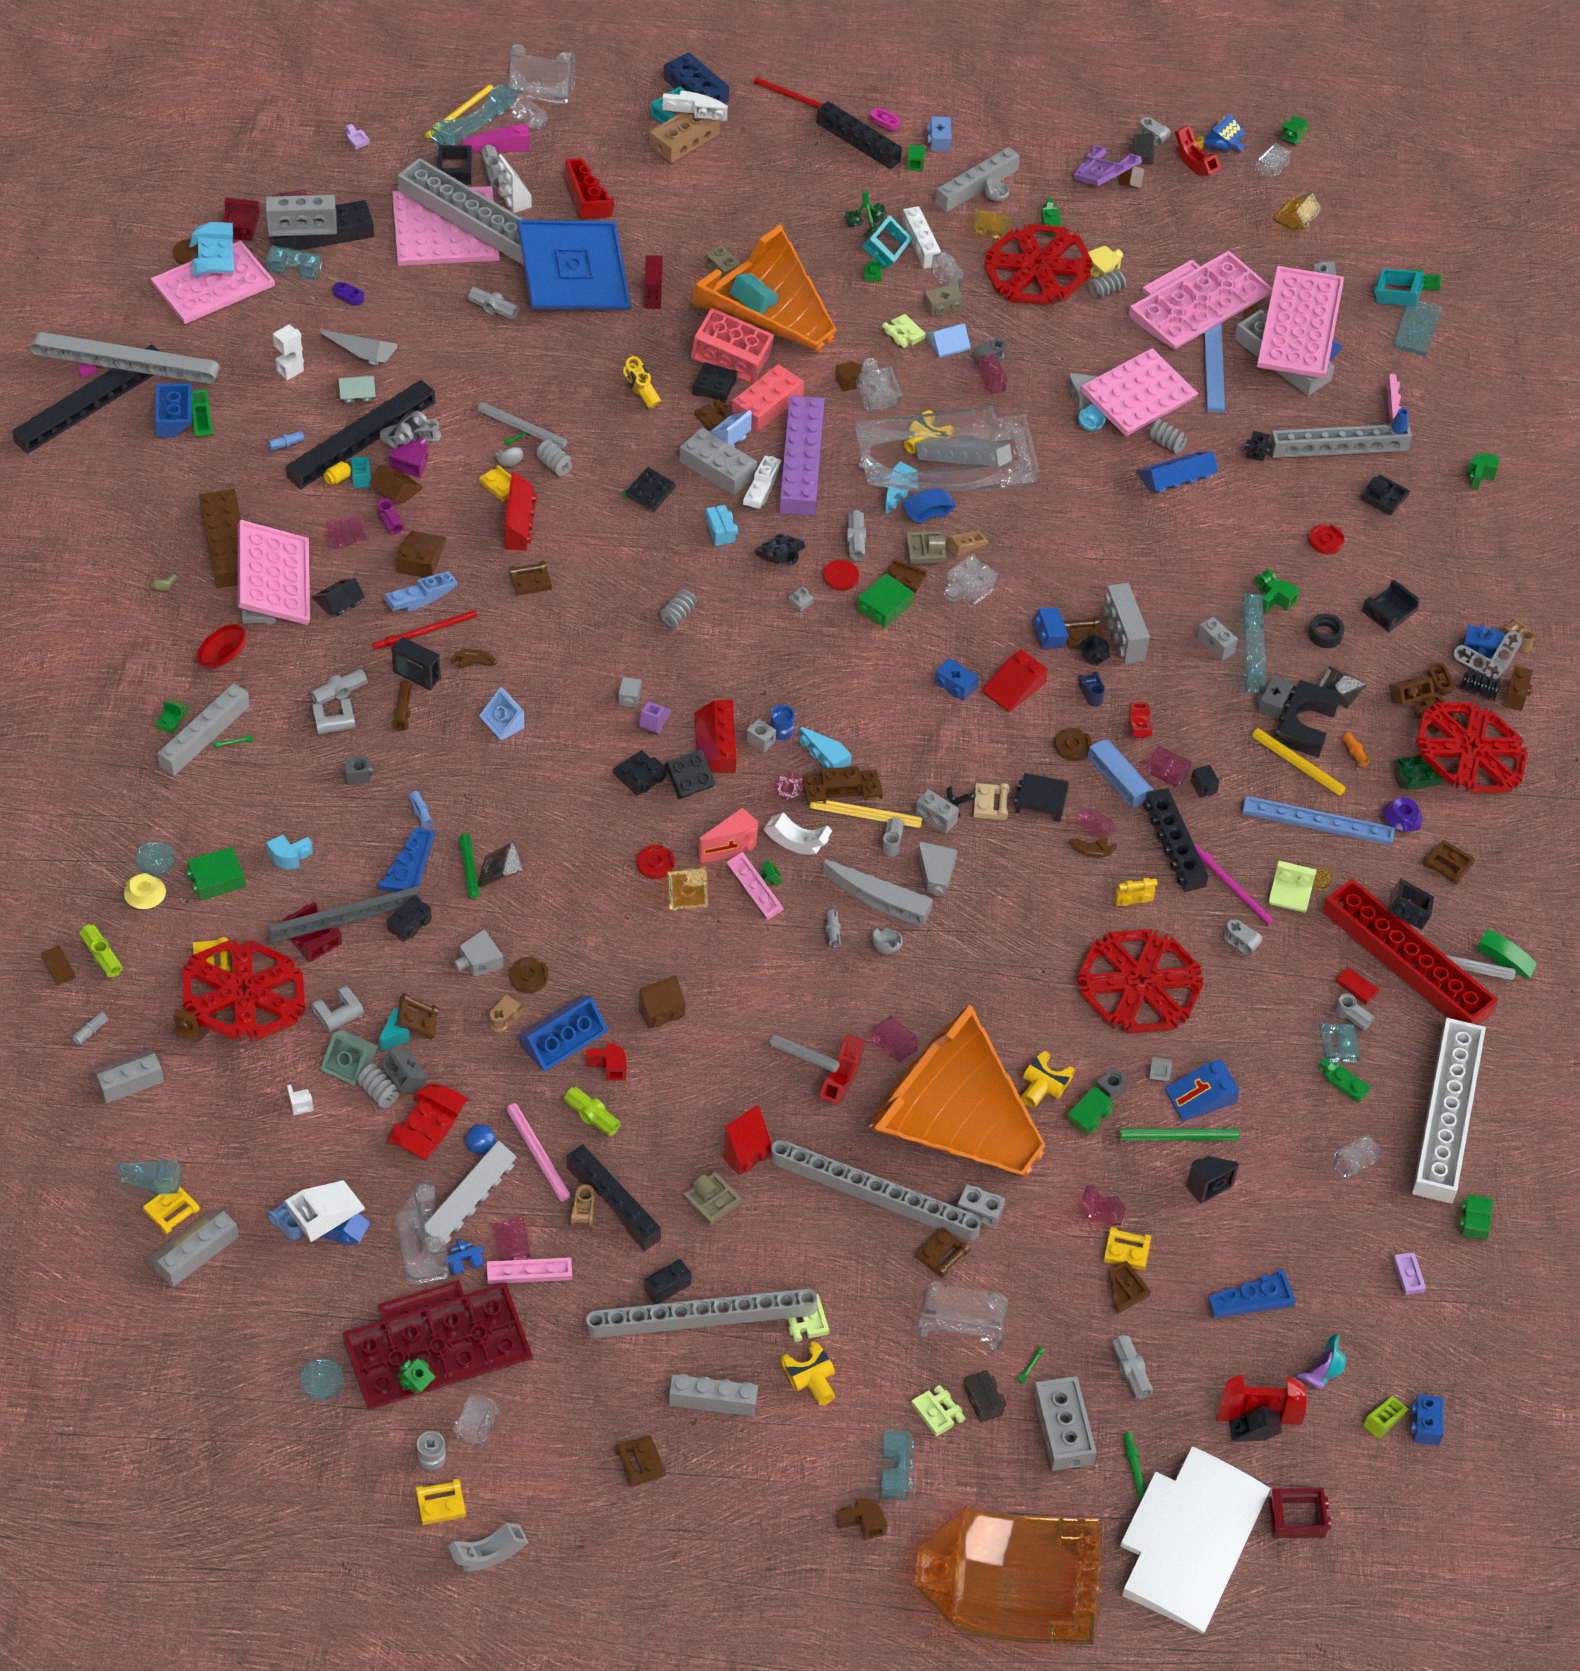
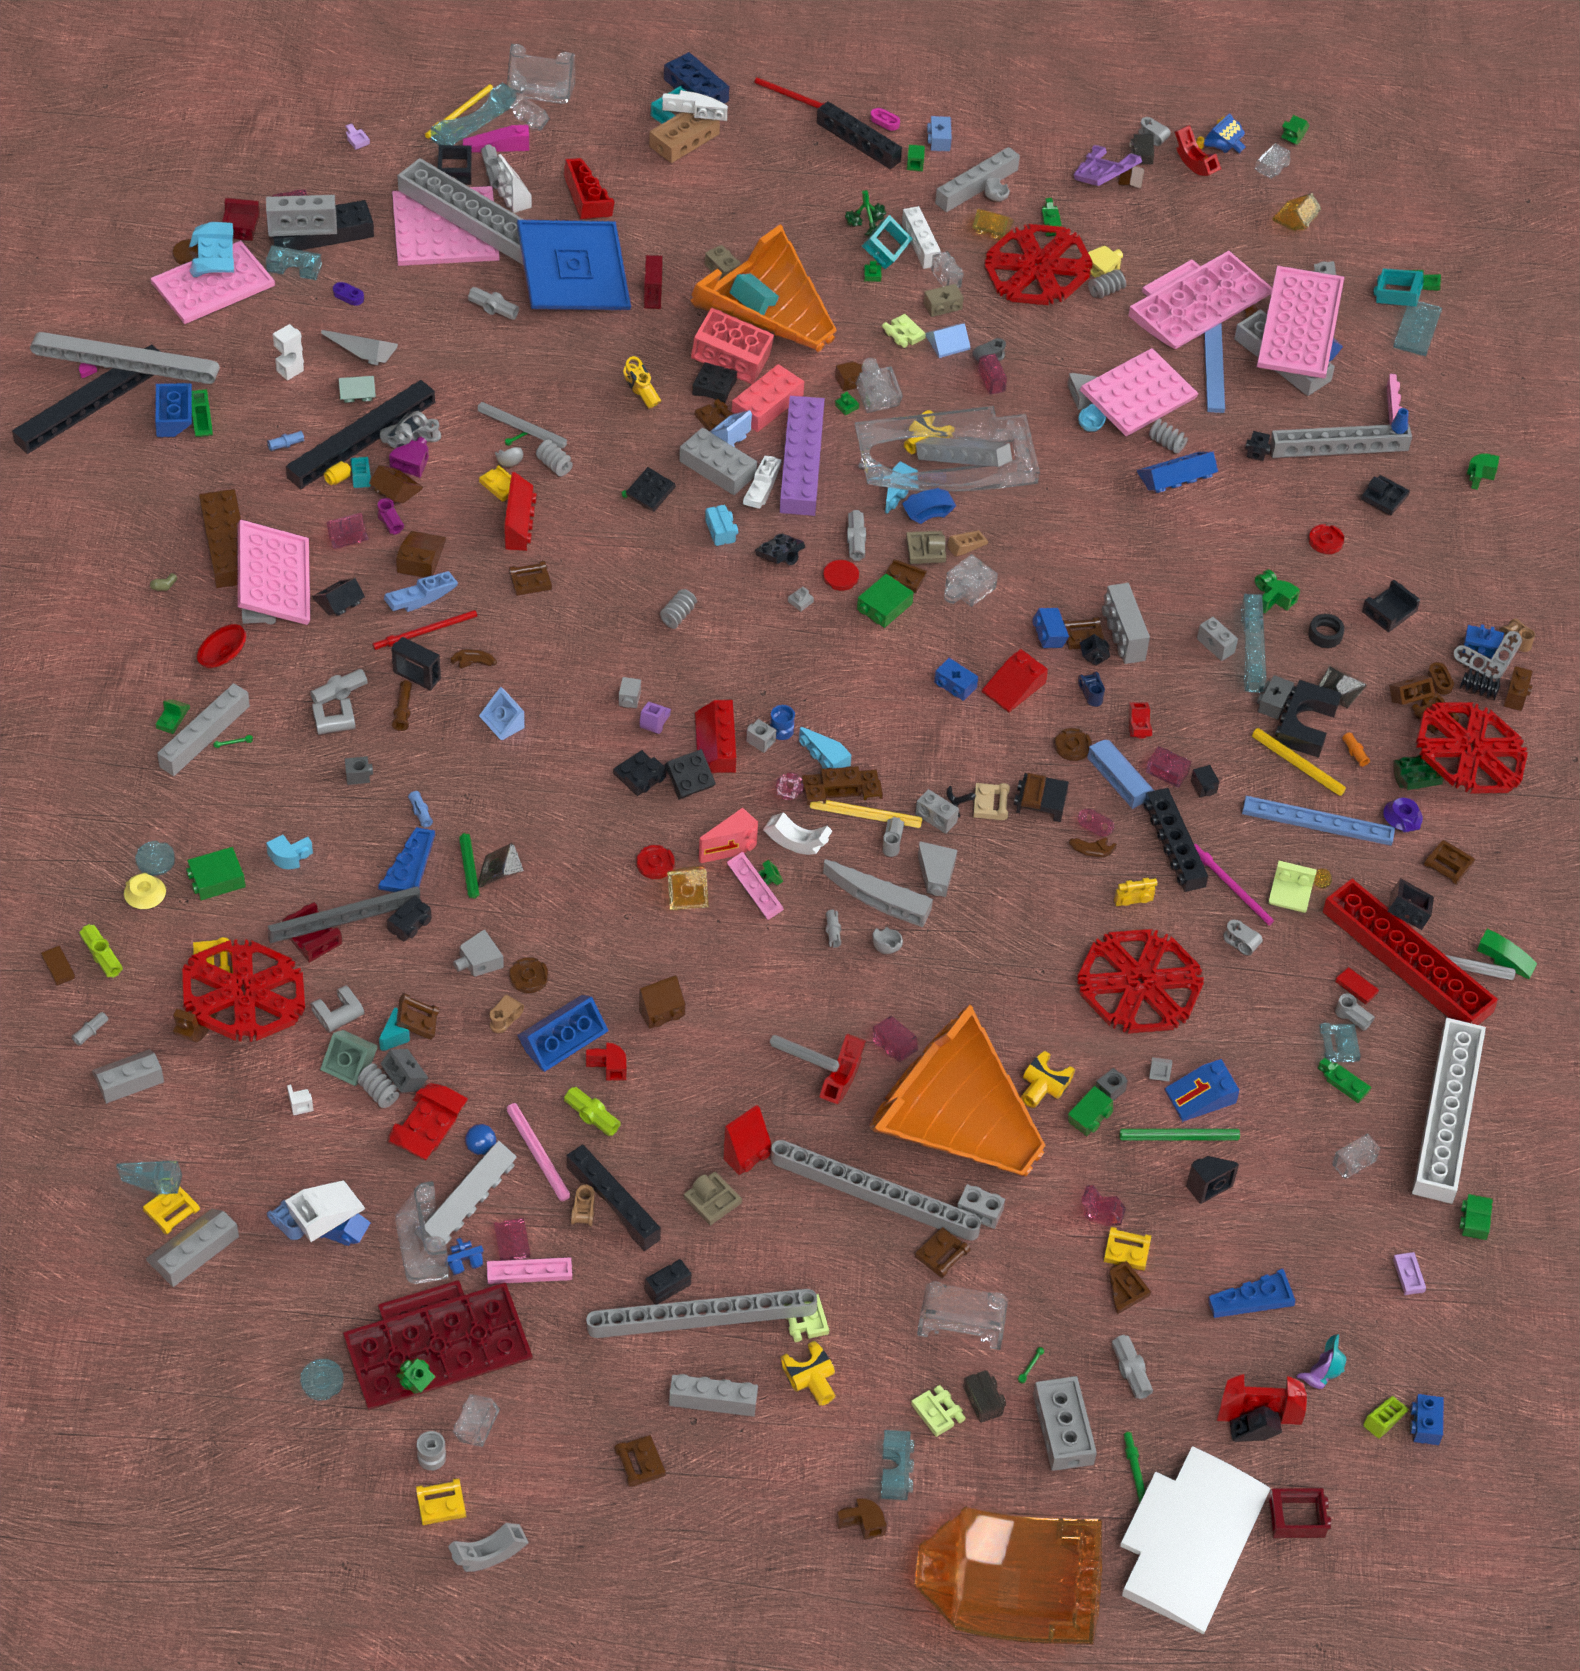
none -> green tile [835,392,859,416]
none -> reddish brown tile [1021,773,1046,809]

